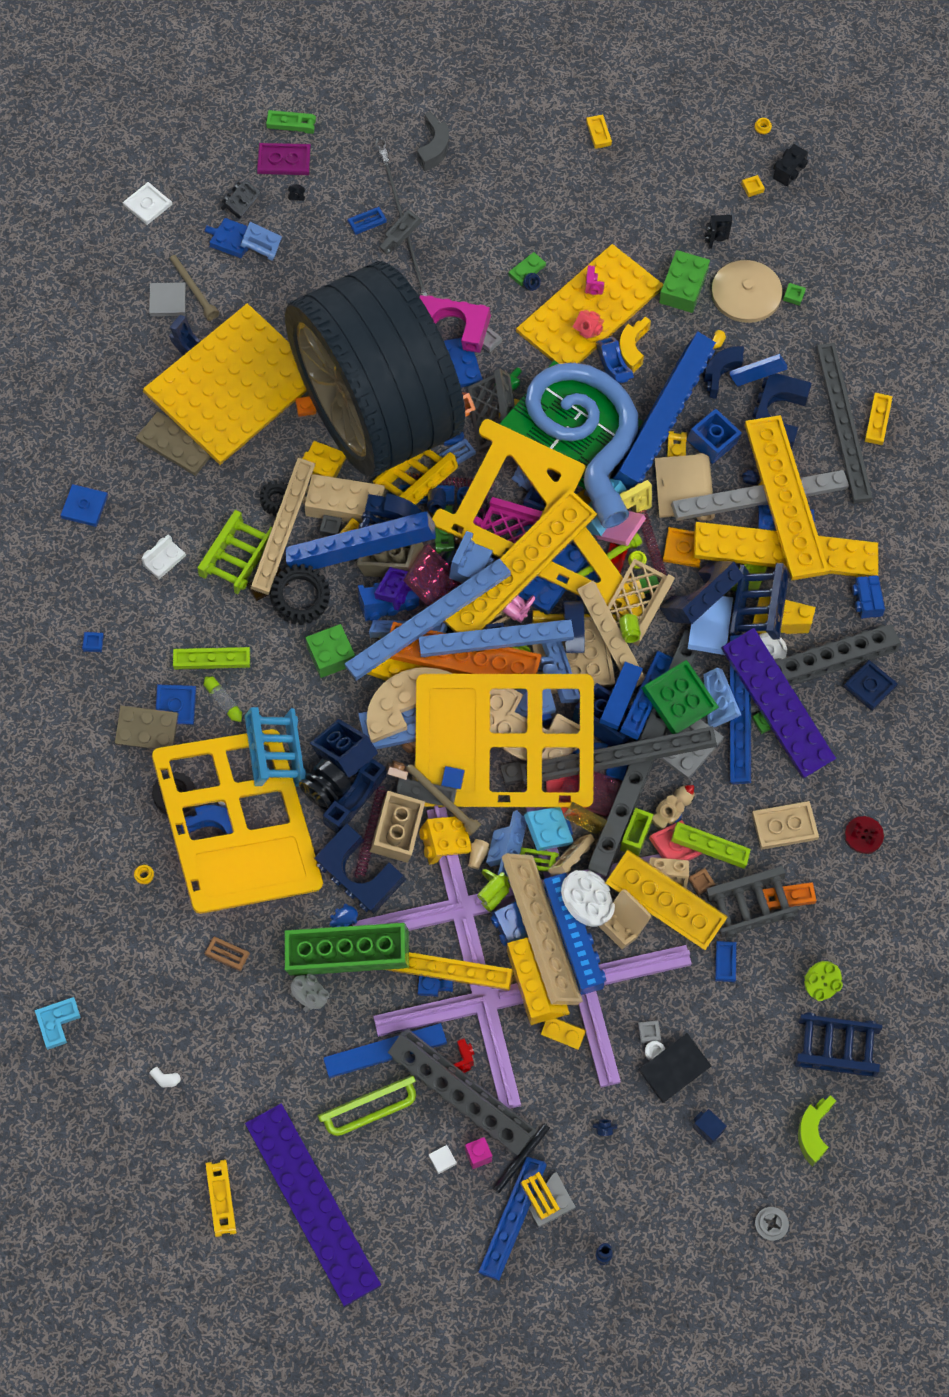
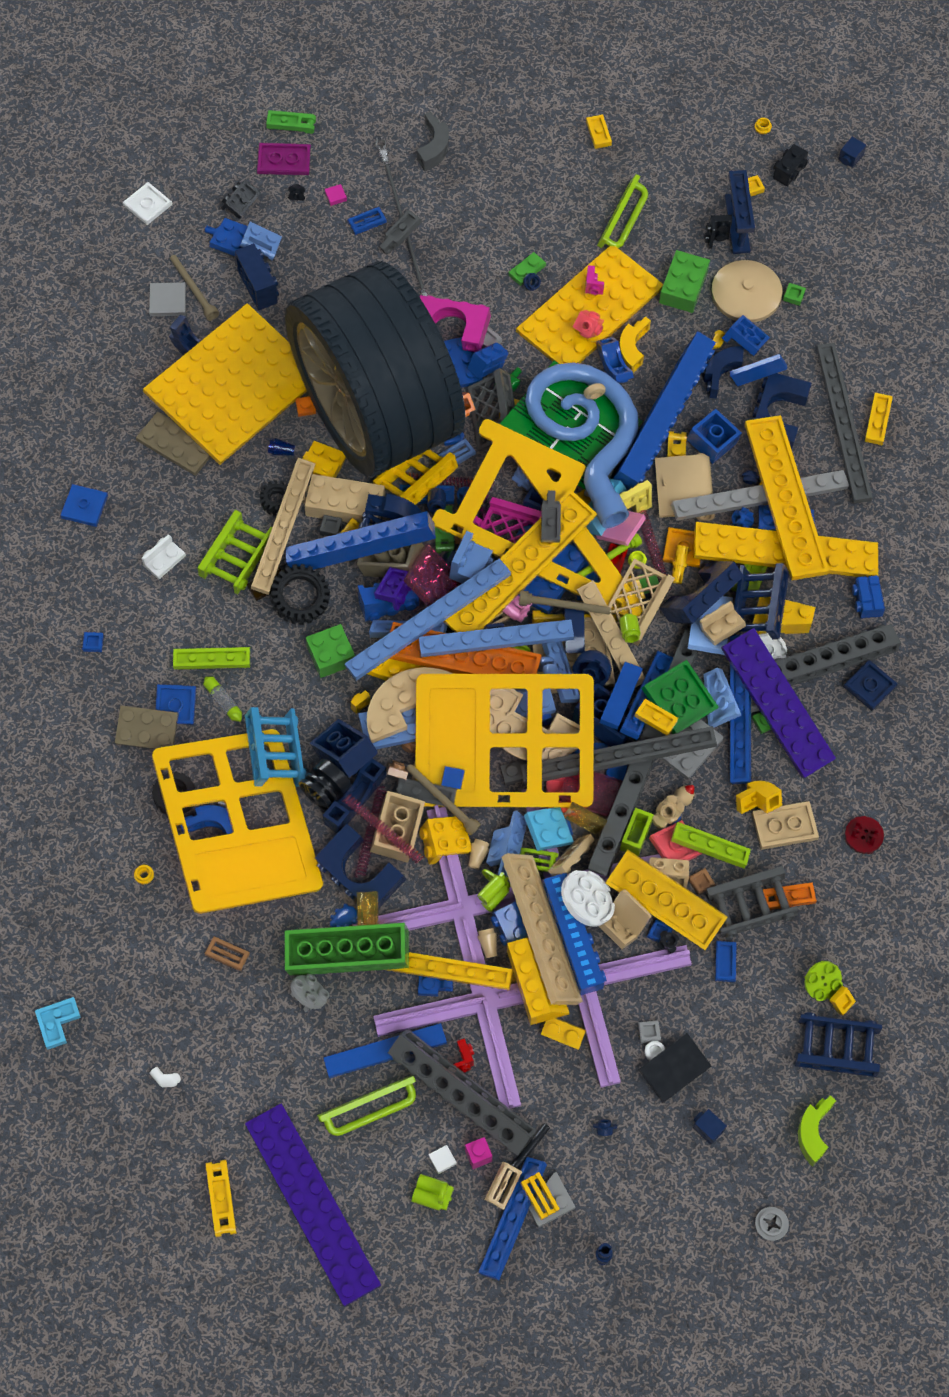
none -> dark blue brick [235,243,279,311]
none -> clear blue cone [268,438,295,456]
none -> dark pink tile [325,184,347,206]
none -> clear pink piece [342,794,424,863]
none -> yellow plate [351,690,371,714]
none -> clear yellow hips [357,891,379,926]
none -> lime piece [411,1174,454,1211]
none -> blue brick [467,343,508,379]
none -> tan cone [477,928,497,958]
none -> tan tile [484,1162,522,1210]
none -> dark tan piece [519,590,611,615]
none -> dark grey hinge [541,490,561,543]
none -> dark blue cylinder [572,650,612,687]
none -> tan piece [584,383,606,399]
none -> lime piece [597,174,648,248]
none -> yellow plate [634,699,679,735]
none -> blue tile [647,919,673,943]
none -> black plate [657,931,679,953]
none -> yellow pin [672,545,689,584]
none -> tan bracket [700,601,746,646]
none -> blue piece [722,315,770,356]
none -> dark blue fence [725,170,755,254]
none -> blue gear [731,507,754,528]
none -> yellow brick [736,781,782,814]
none -> yellow plate [829,986,856,1015]
none -> dark blue brick [838,136,866,168]

